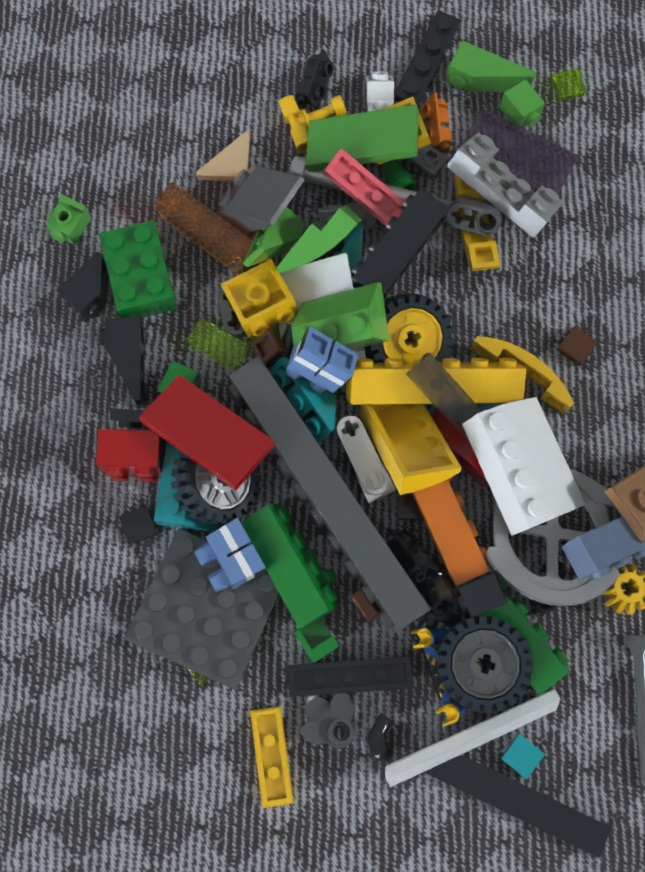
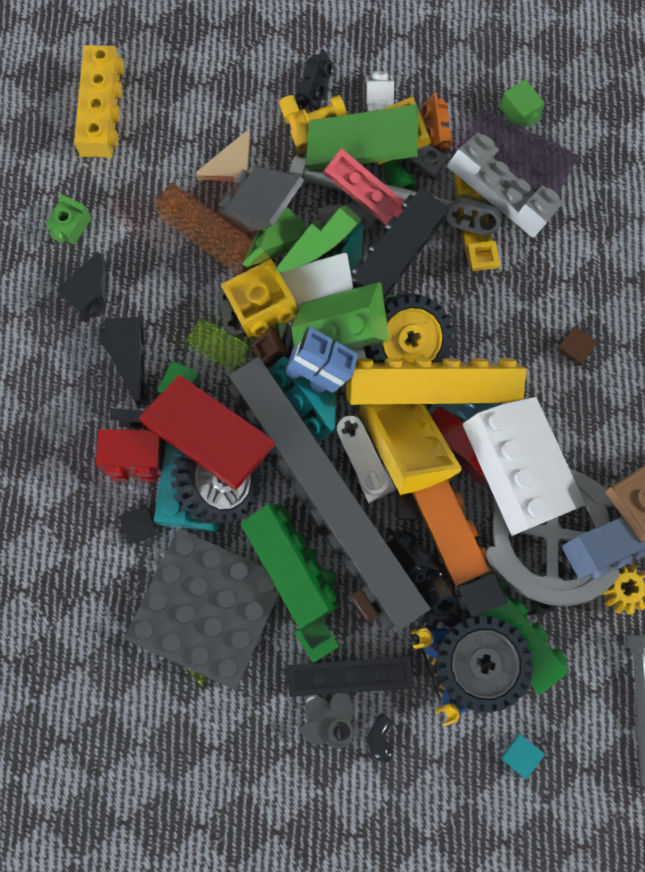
green brick [99,220,178,319] -> none
medium blue hips [194,518,266,592] -> none
yellow tile [250,706,294,808] -> none
white tile [385,689,561,787] -> none
black plate [394,10,462,108] -> none
clear smoke tile [406,353,482,438] -> none
black tile [424,755,612,858] -> none
bright green slope [446,40,536,92] -> none
yellow slope [470,336,574,415] -> none
clear neon green tile [551,68,586,102] -> none
none -> yellow brick [74,45,124,158]

